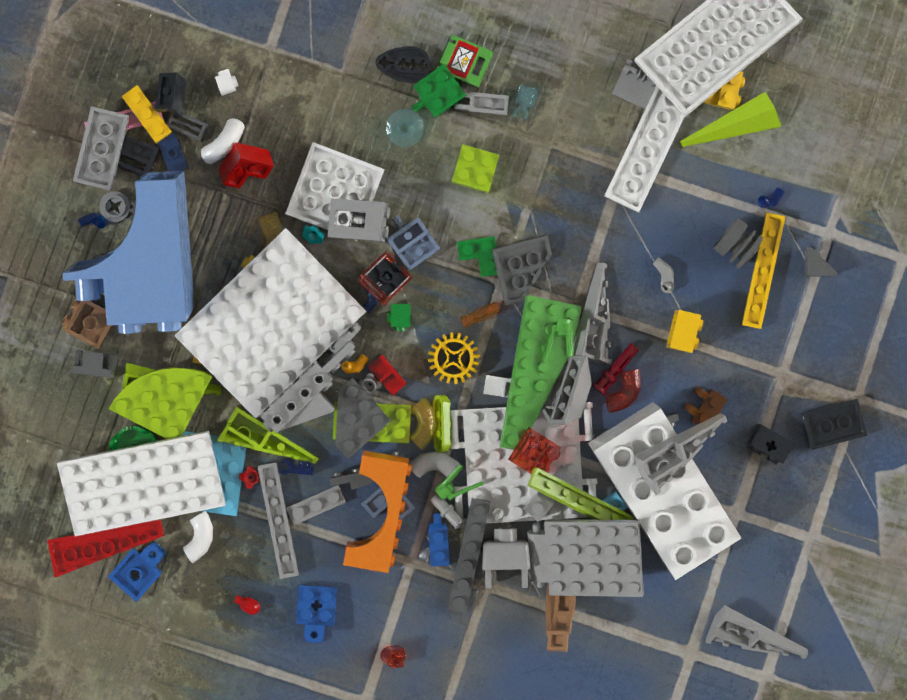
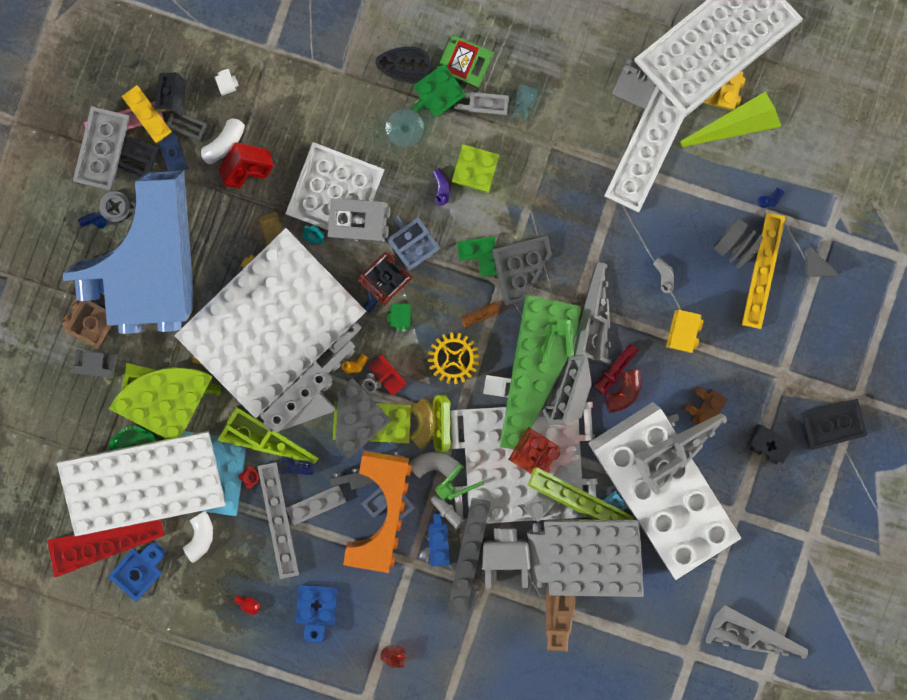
none -> dark purple arm [432,168,451,206]

